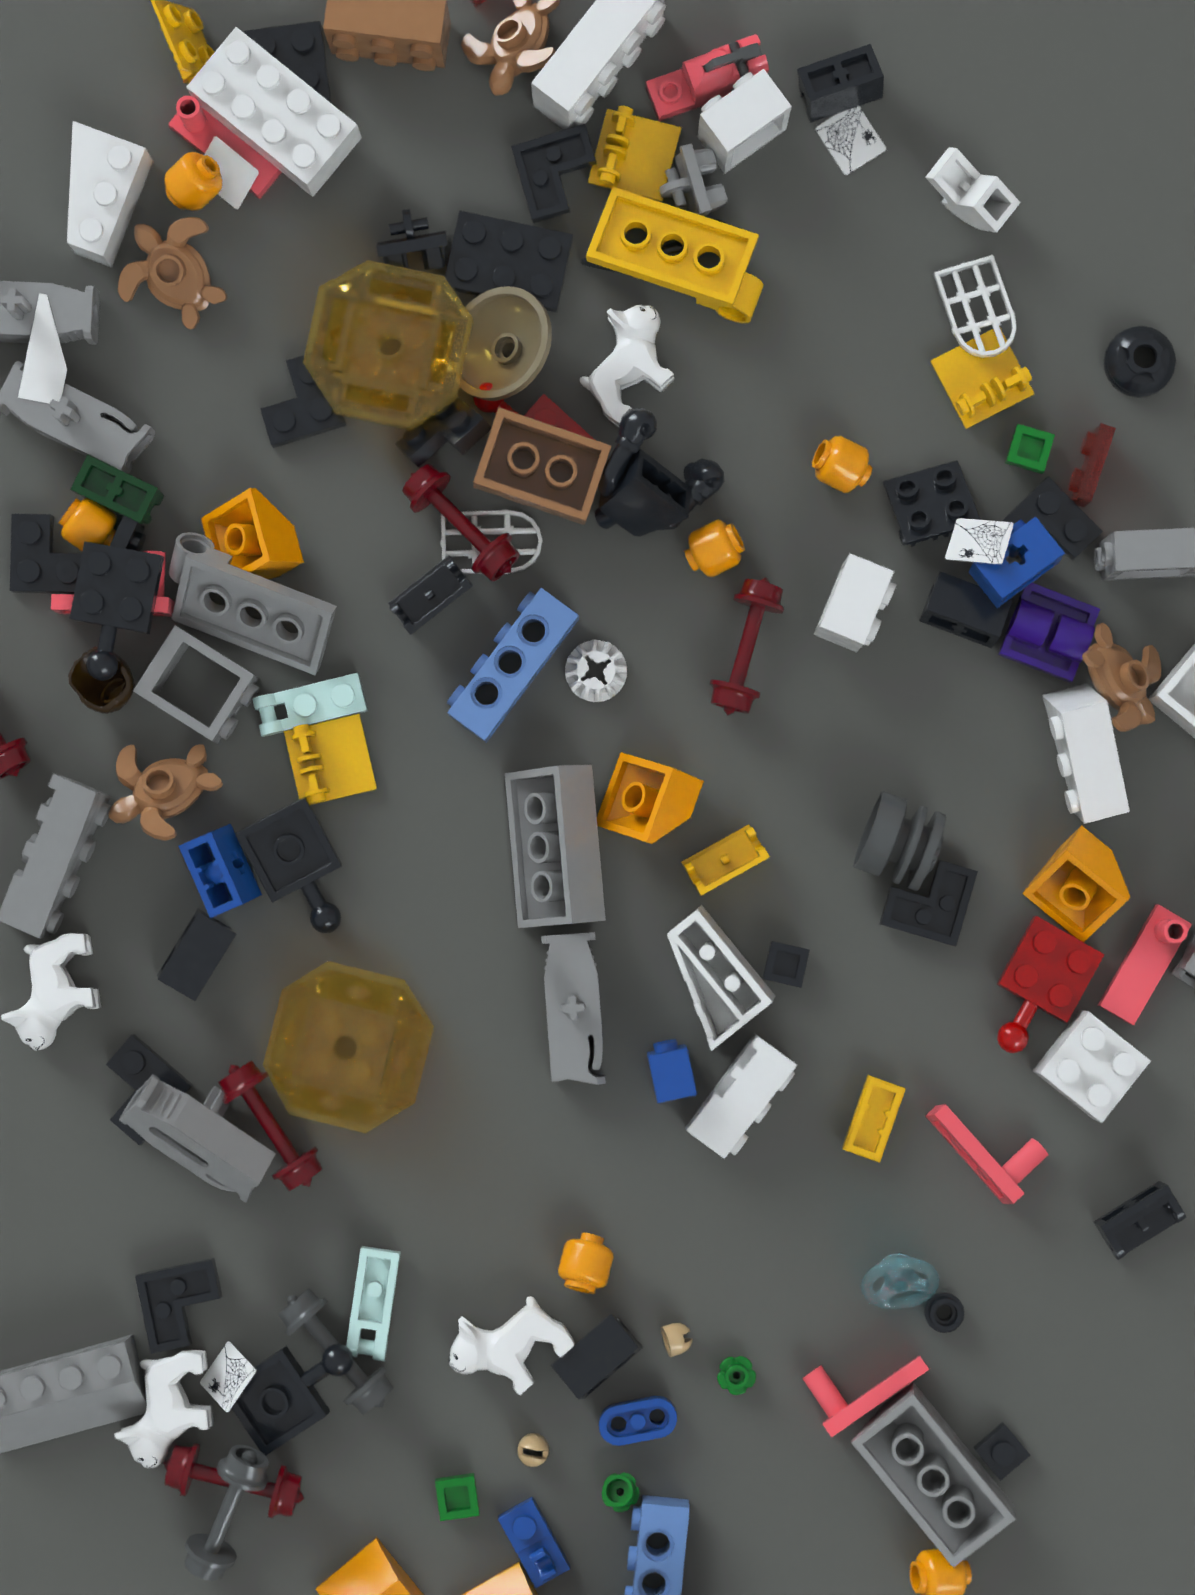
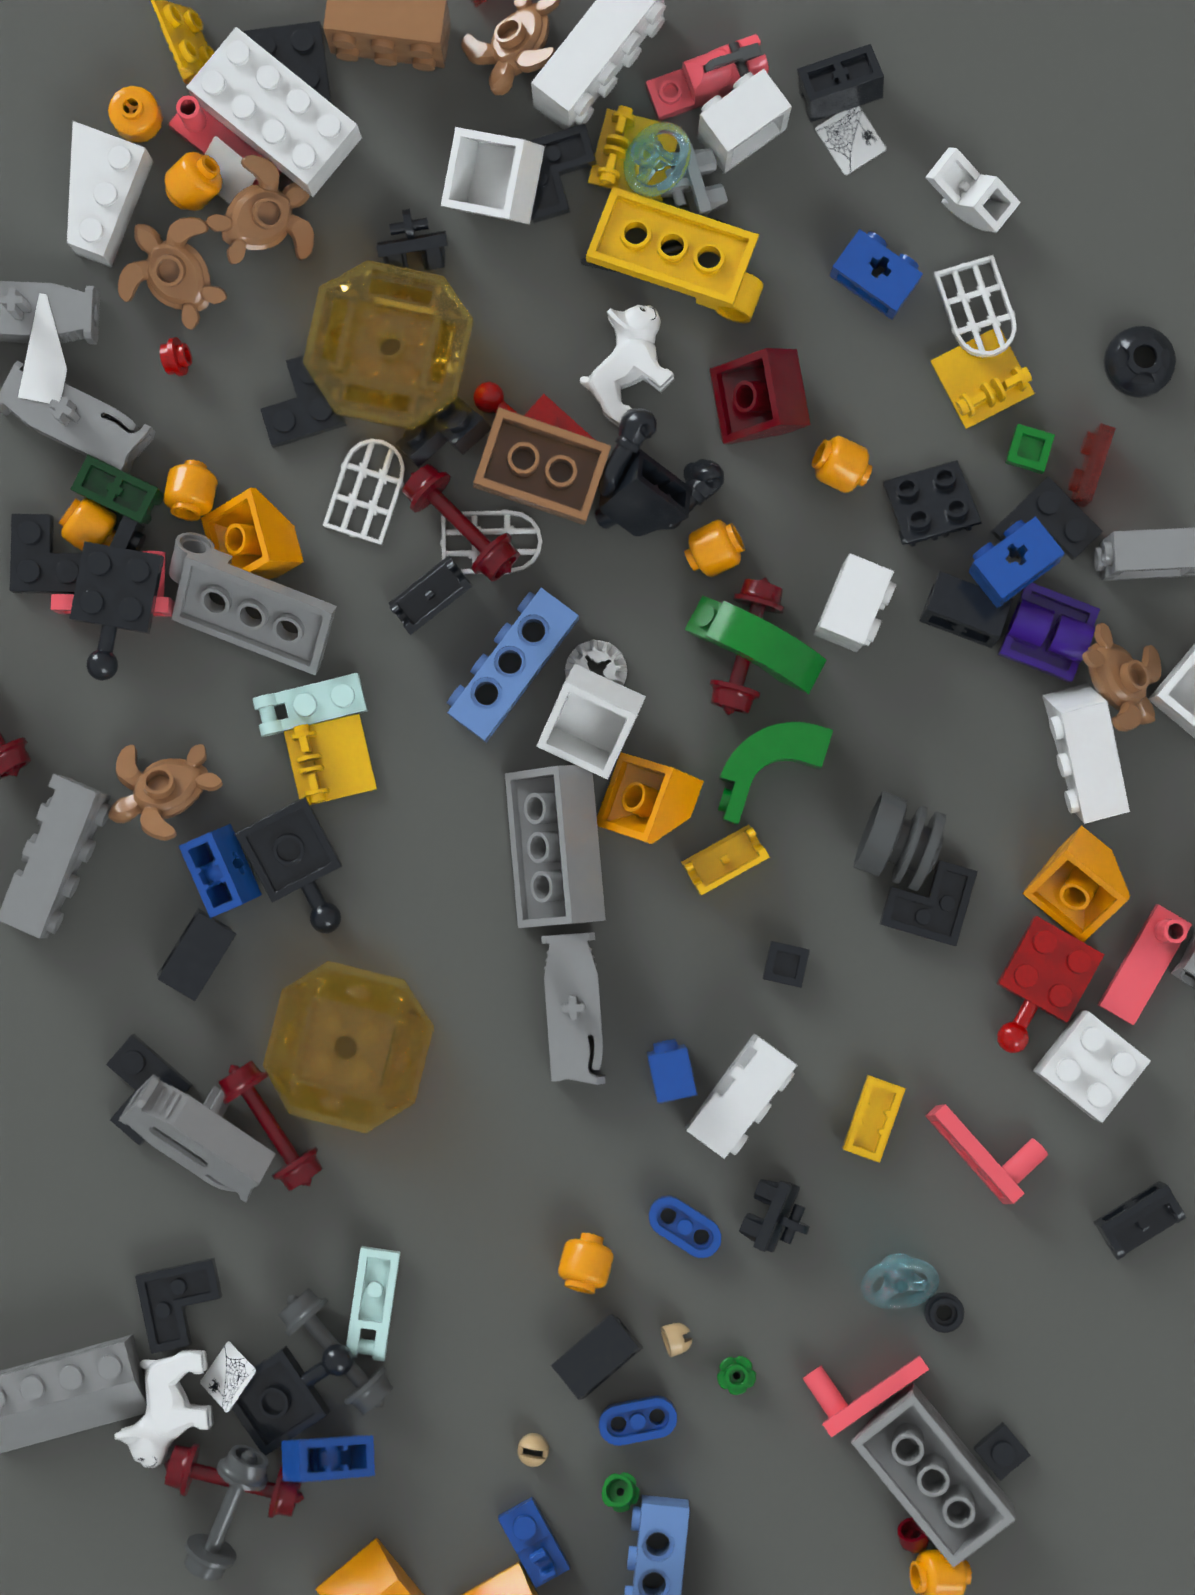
white animal [1,933,101,1051] -> none
dark brown hair [68,646,135,714] -> none
light grey window [133,625,259,744] -> none
green plate [435,1473,480,1521] -> none
black plate [443,211,573,313] -> none
dark tan dish [447,286,552,401] -> none
white animal [448,1296,575,1396] -> none
white wedge [667,905,776,1051] -> none
white sticker [945,518,1014,564] -> none
none -> light orange head [108,86,163,143]
none -> red plate [160,337,192,376]
none -> light orange head [163,460,218,521]
none -> medium nougat animal [205,155,314,265]
none -> blue brick [281,1435,375,1482]
none -> white window [323,439,405,545]
none -> white piece [441,127,545,225]
none -> white piece [536,664,646,780]
none -> clear light blue piece [624,122,691,197]
none -> blue plate [649,1195,721,1258]
none -> green arch [685,596,827,694]
none -> dark red slope [710,348,811,444]
none -> green arch [718,722,833,825]
none -> black hips [739,1179,810,1252]
none -> blue brick [829,229,923,320]
none -> dark red hinge [897,1517,930,1553]

